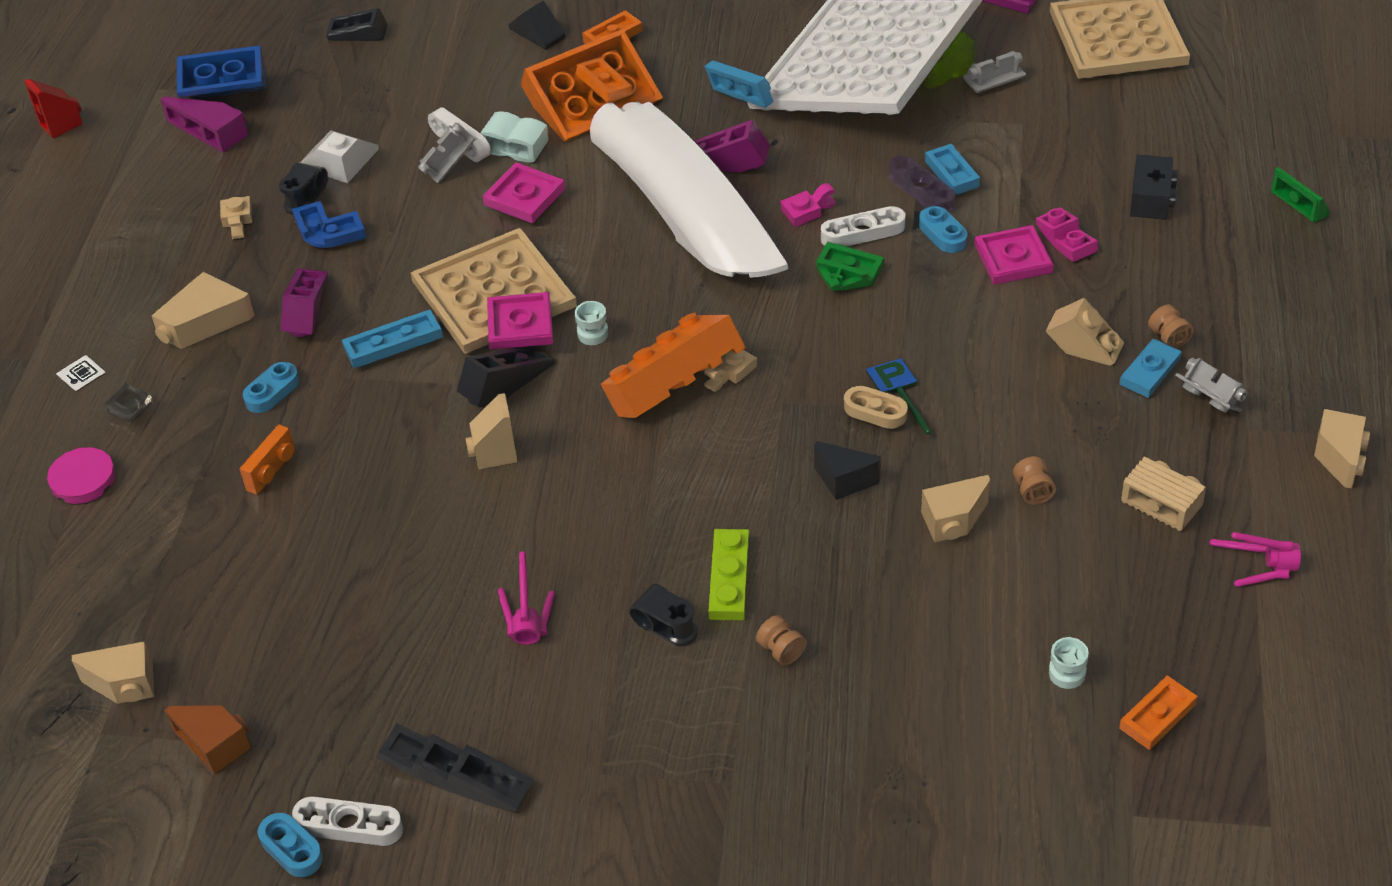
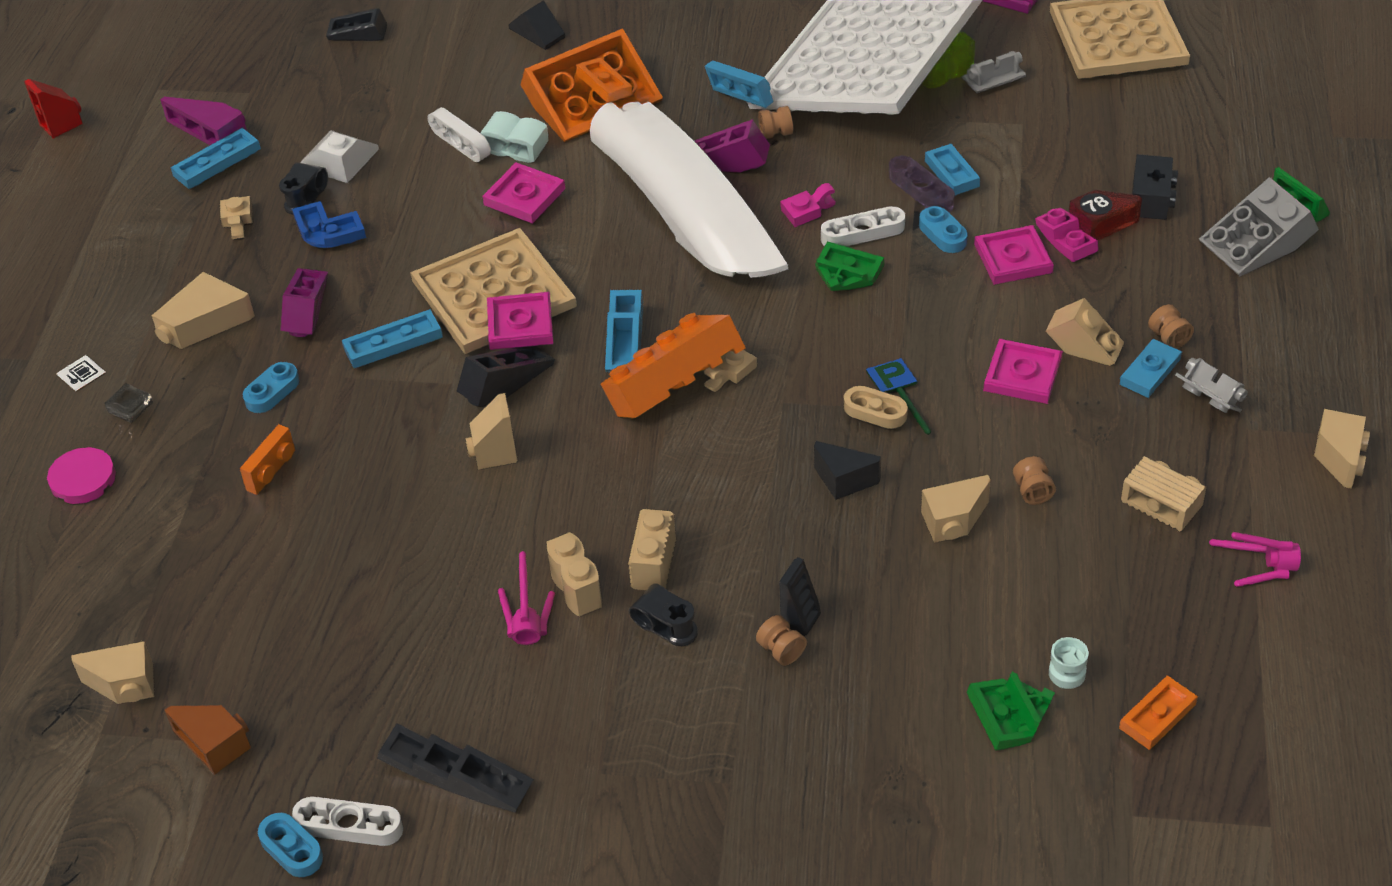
blue slope [177,45,268,99] -> none
light grey hinge [418,123,475,184] -> none
light aqua wheel [575,301,608,345] -> none
orange plate [582,10,643,43] -> none
lime plate [708,529,749,620] -> none
none -> dark azure plate [170,128,261,189]
none -> tan brick [547,532,602,616]
none -> dark azure slope [605,290,644,372]
none -> tan brick [628,509,676,590]
none -> medium nougat wheel [758,106,793,139]
none -> black slope [779,557,821,636]
none -> green slope [966,672,1055,751]
none -> dark pink tile [983,339,1063,404]
none -> clear red slope [1069,190,1142,240]
none -> light grey slope [1199,177,1319,276]

